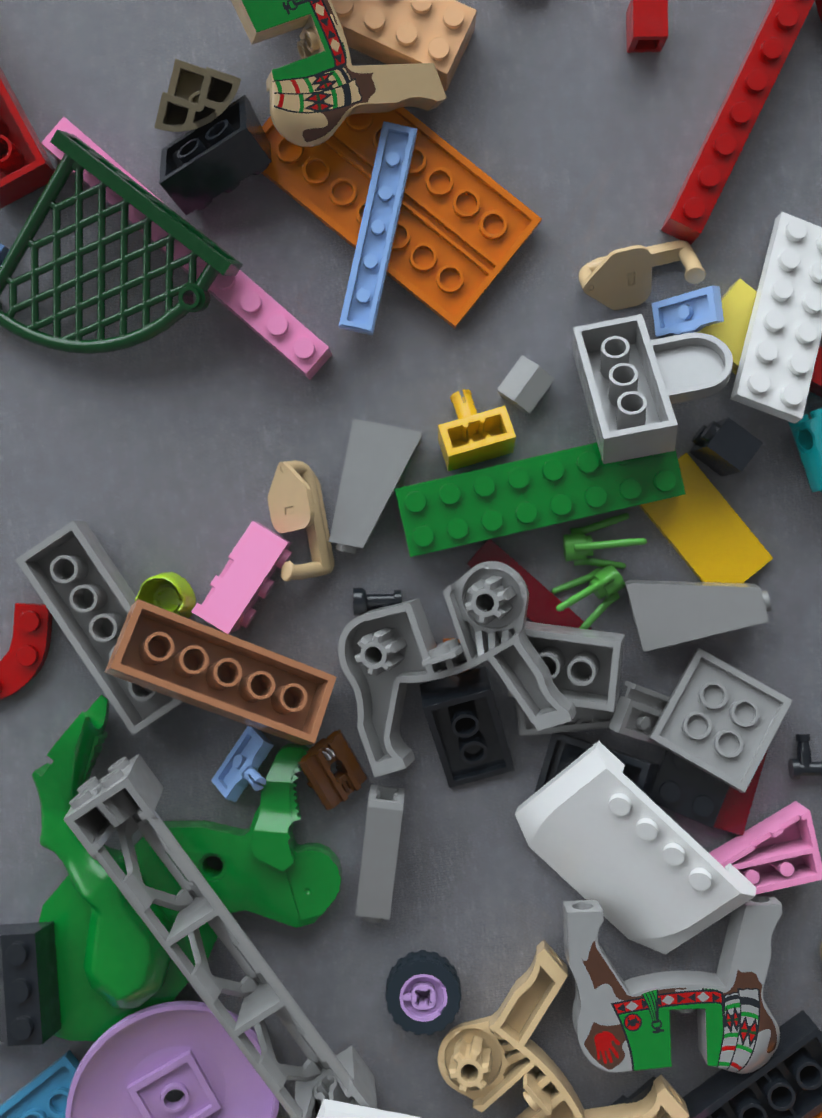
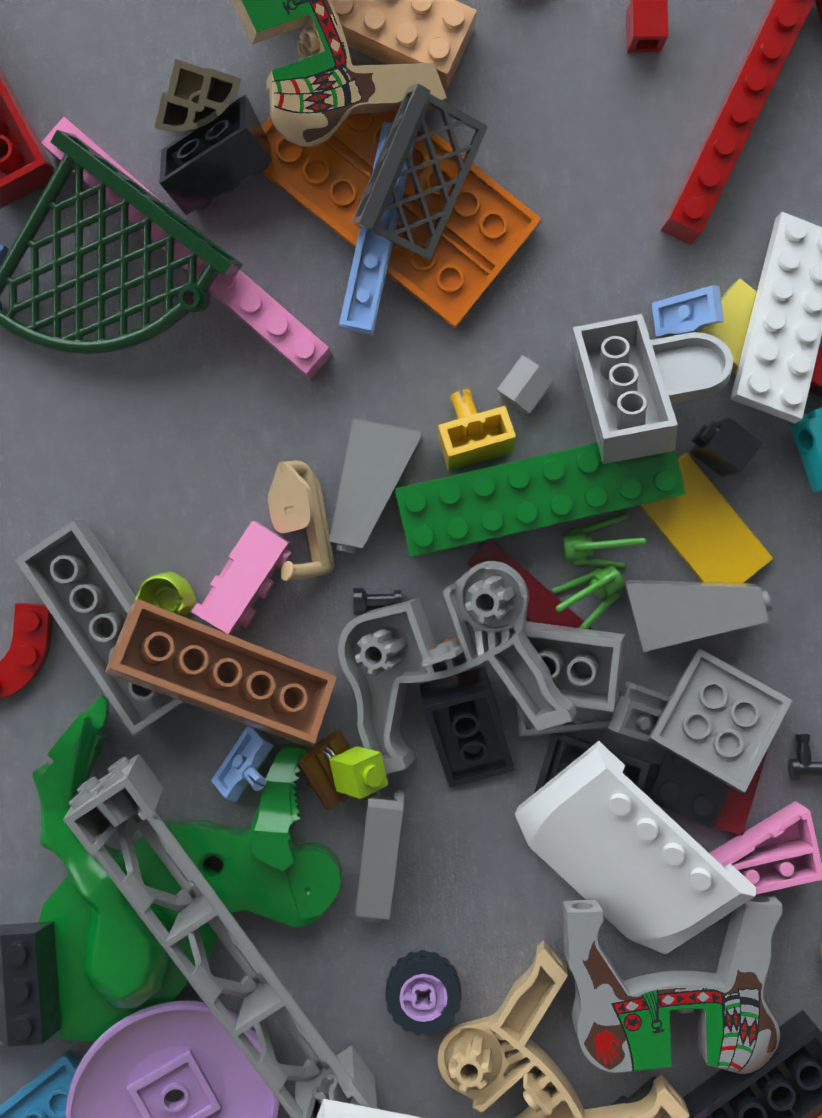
tan piece [578,240,706,310] -> none
none -> lime brick [329,746,388,799]
none -> dark grey fence [351,84,488,260]

